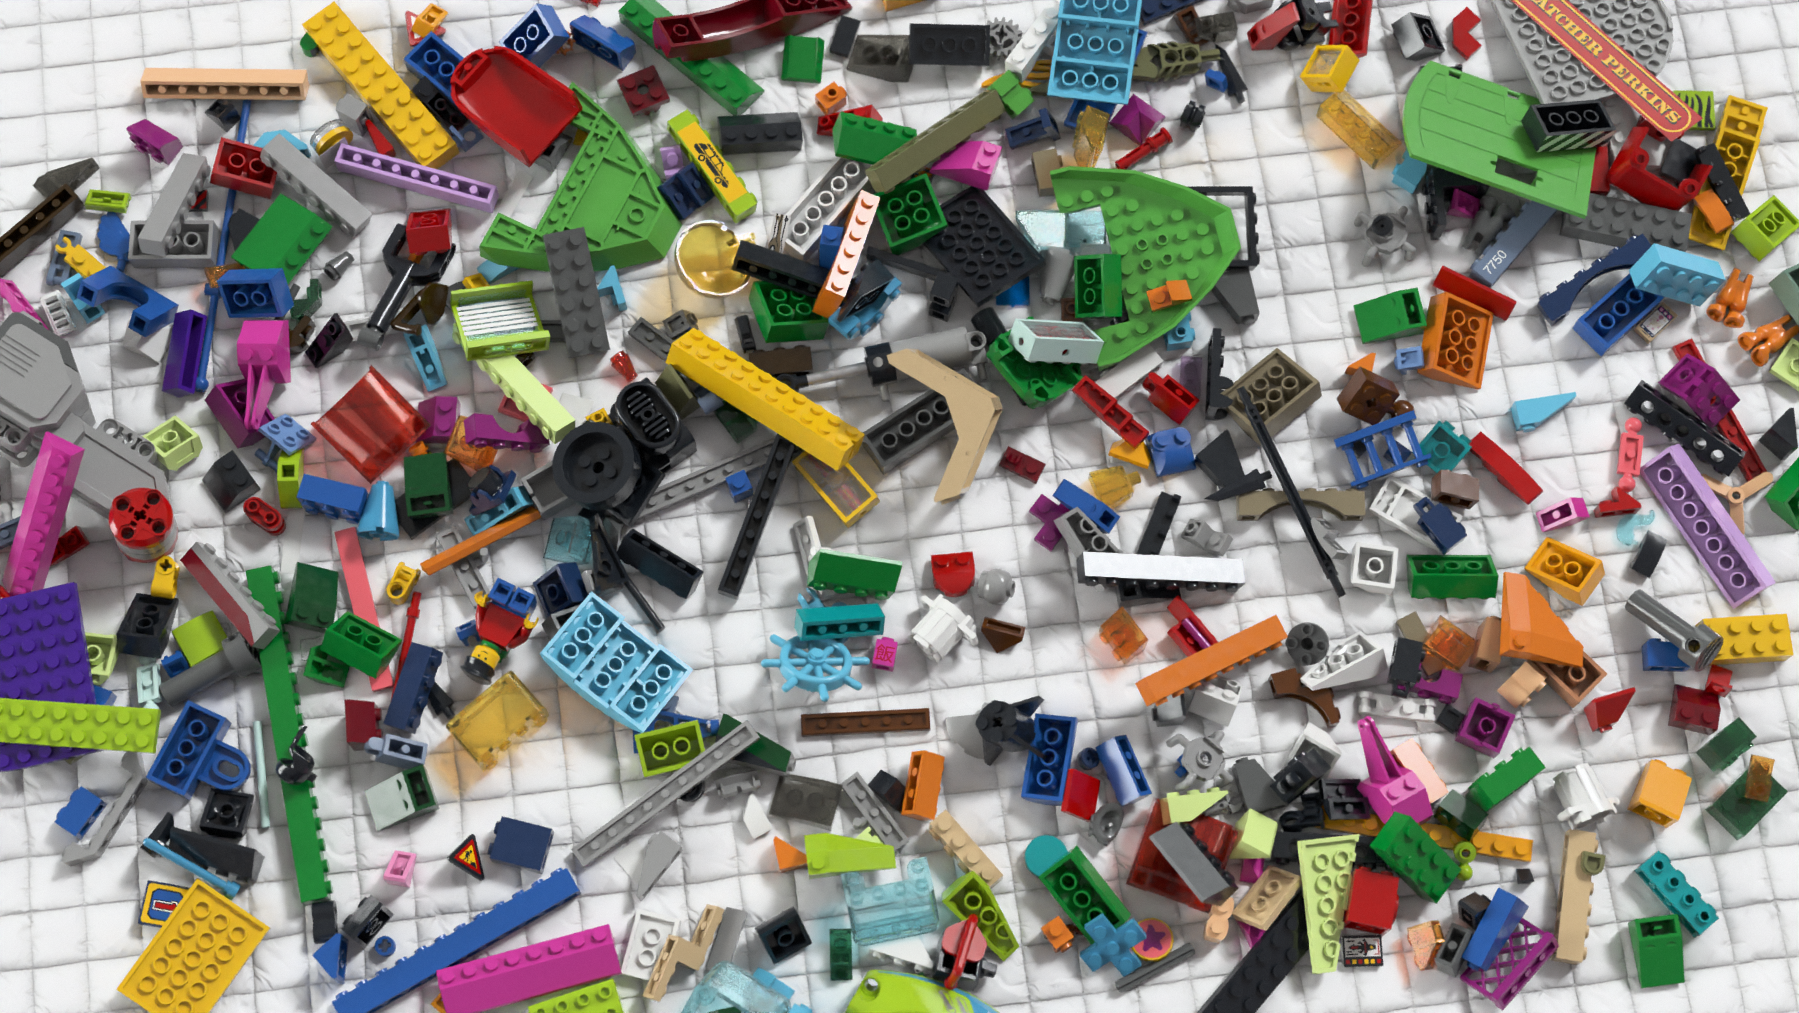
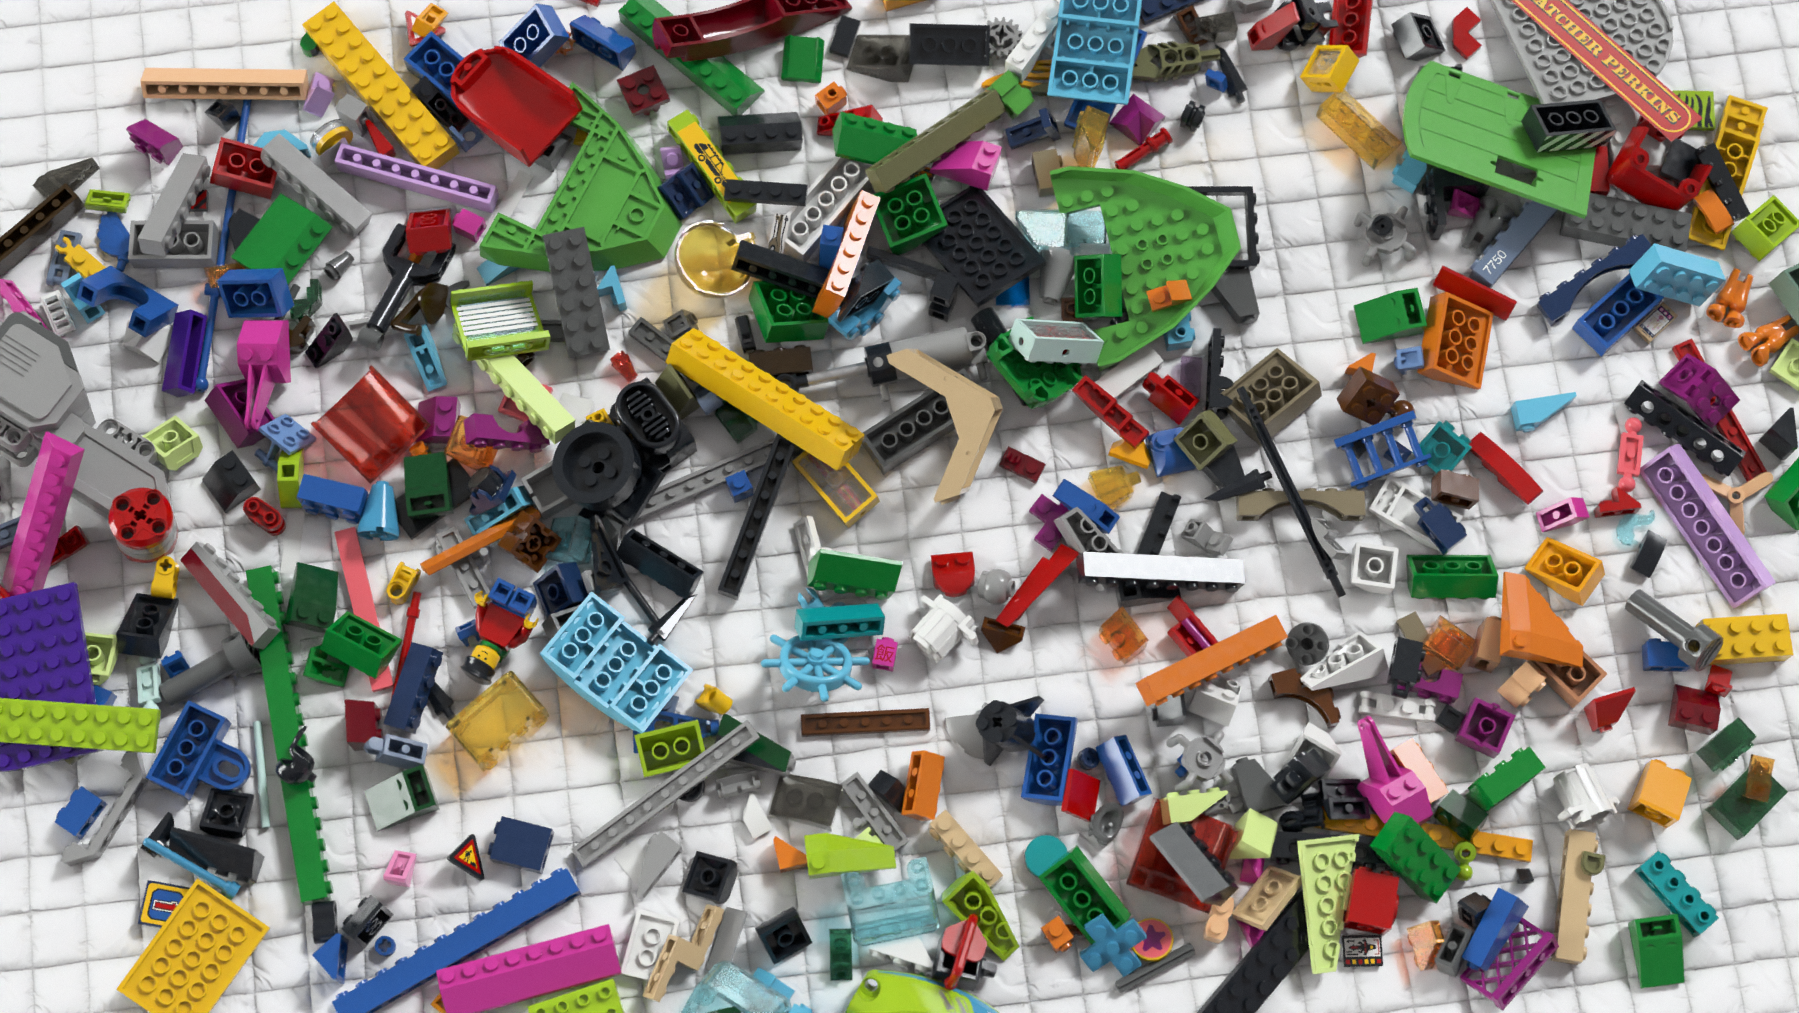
lime slope [171,610,227,668] -> none
yellow plate [462,273,490,289] -> none
none -> lavender slope [303,72,334,118]
none -> dark pink brick [452,208,487,243]
none -> reddish brown brick [498,510,562,573]
none -> bar [647,594,697,645]
none -> black slope [682,851,738,904]
none -> yellow piece [694,684,733,715]
none -> black plate [724,179,808,207]
none -> red wedge [995,543,1079,627]
none -> olive slope [1174,409,1238,471]

